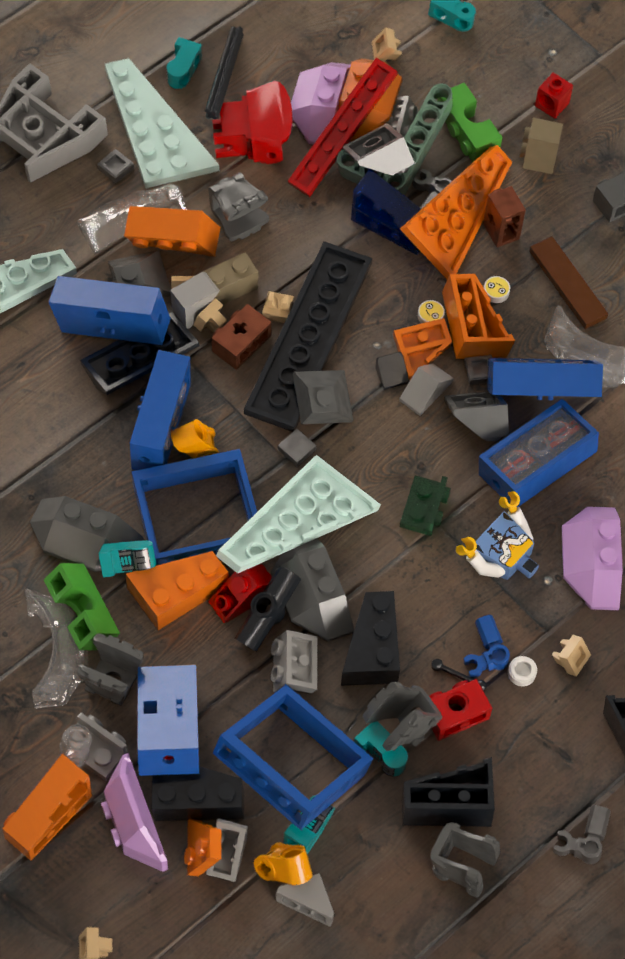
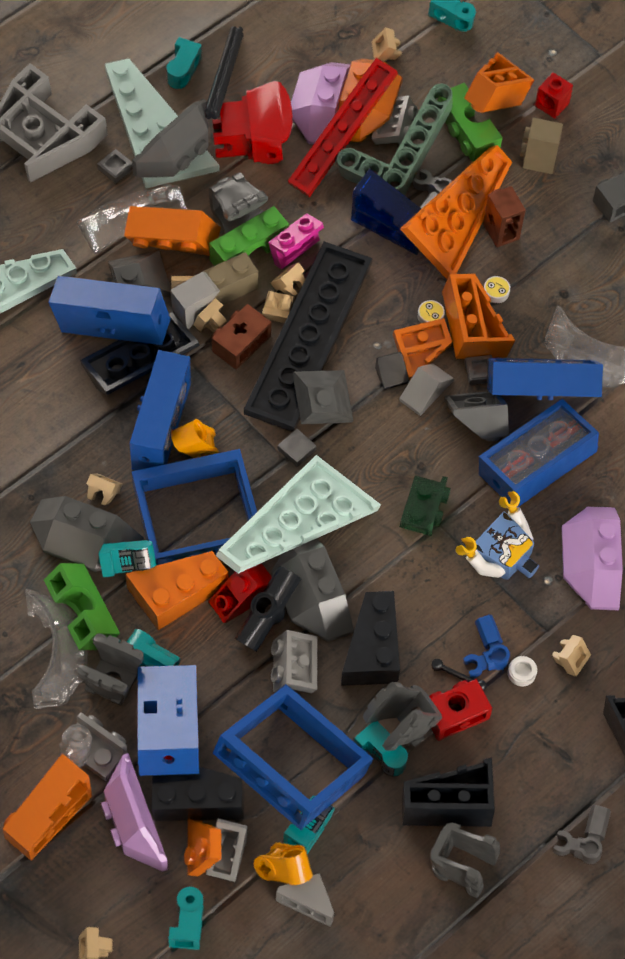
slope [342,123,415,175] -> none
reddish brown tile [529,236,608,329] -> none
none -> tan tile [87,473,123,505]
none -> teal piece [127,629,181,667]
none -> dark grey wedge [132,98,209,178]
none -> teal leg [169,887,204,950]
none -> bright green arch [209,206,289,266]
none -> dark pink bracket [268,213,324,269]
none -> tan tile [271,262,305,296]
none -> orange wedge [464,52,534,113]

